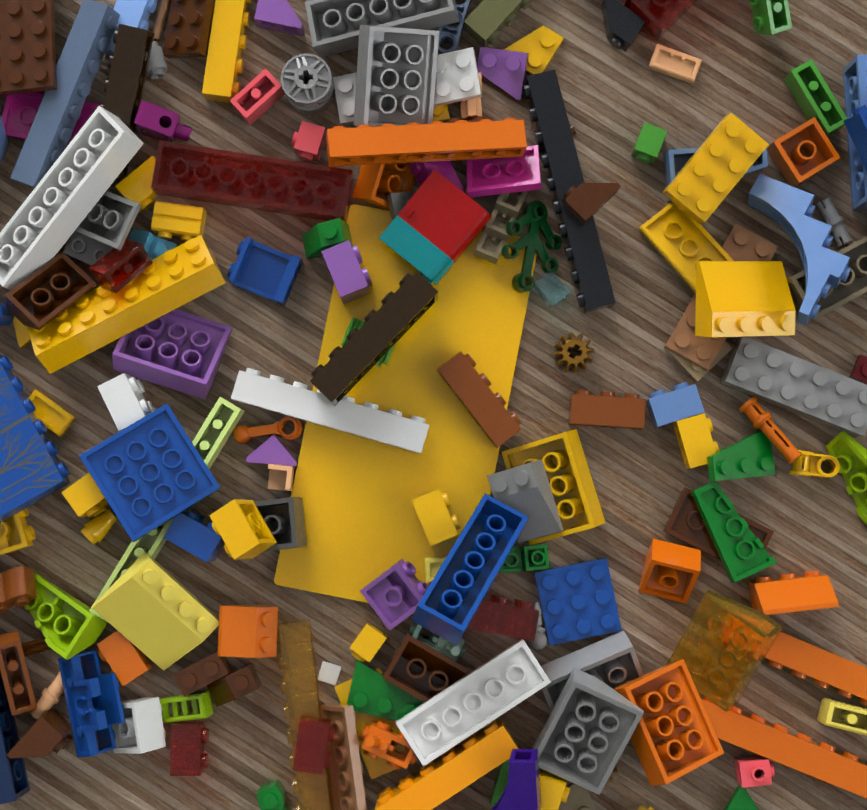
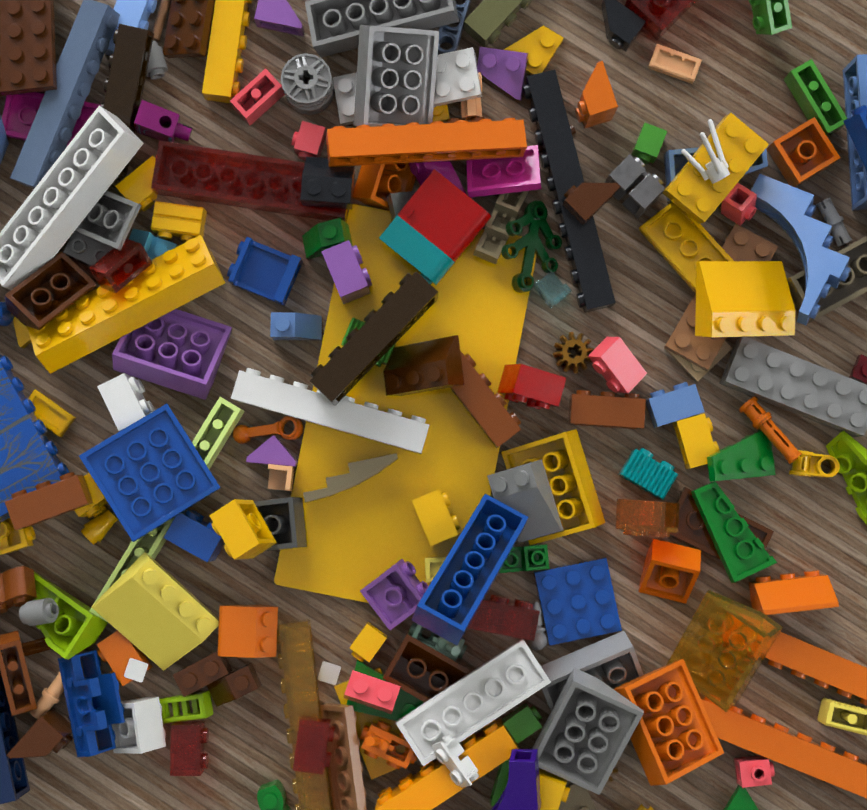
none -> dark orange brick [5,472,93,530]
none -> light grey brick [19,598,59,626]
none -> white sticker [124,658,148,682]
none -> medium blue slope [270,312,322,340]
none -> black slope [300,157,355,210]
none -> dark tan slope [303,453,398,502]
none -> coral brick [344,670,401,714]
none -> reddish brown slope [383,335,464,396]
none -> white hinge [432,733,479,788]
none -> red brick [497,364,566,410]
none -> bright green brick [502,703,542,744]
none -> orange slope [575,61,618,128]
none -> coral brick [588,337,647,393]
none -> flat silver piece [605,154,665,219]
none -> clear orange brick [615,499,680,538]
none -> teal brick [618,448,678,500]
none -> white plant [681,119,730,184]
none -> coral brick [721,183,757,226]

